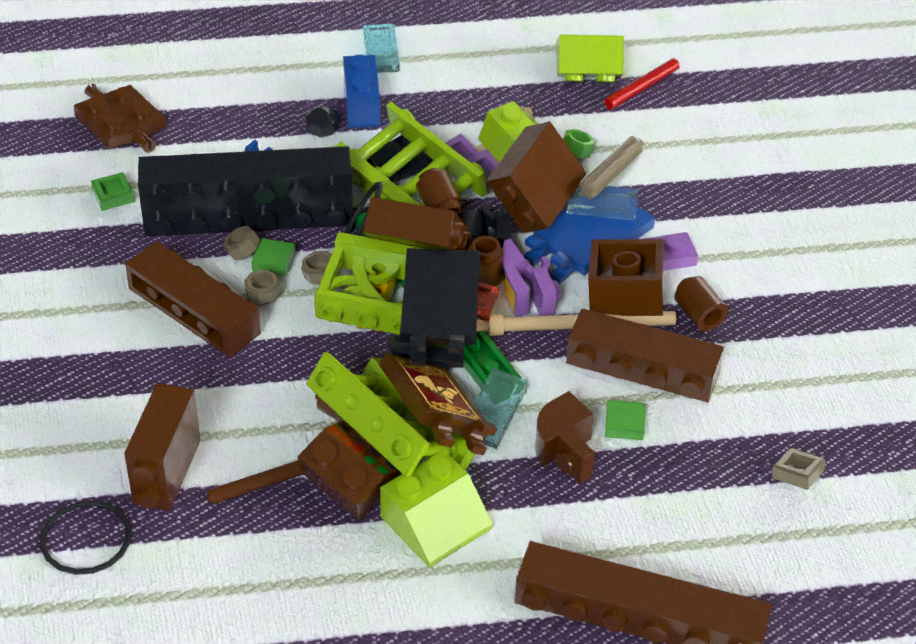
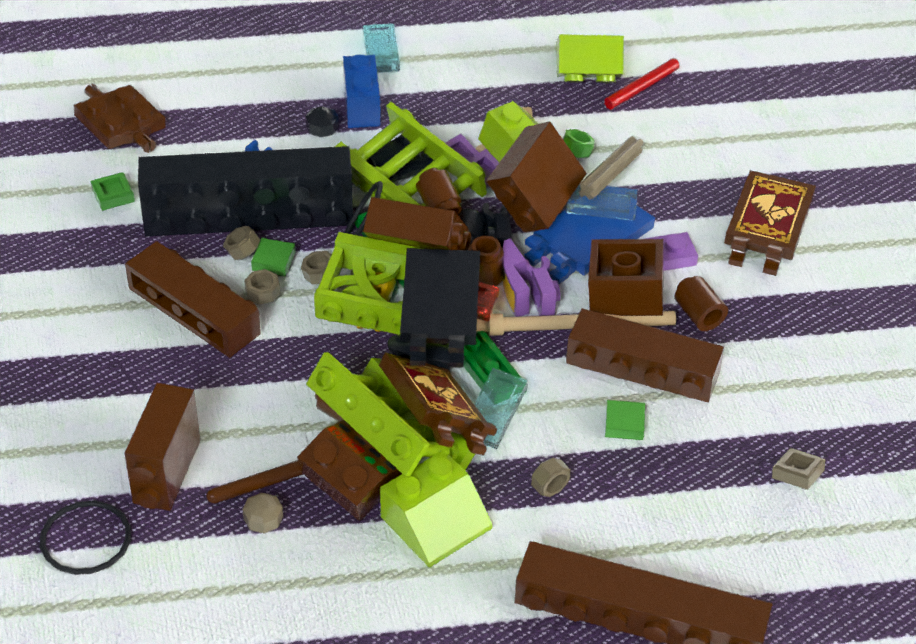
reddish brown brick [535,391,595,484] -> none
none -> dark tan tile [242,493,283,534]
none -> dark tan tile [531,458,570,497]
none -> tile [724,170,816,276]

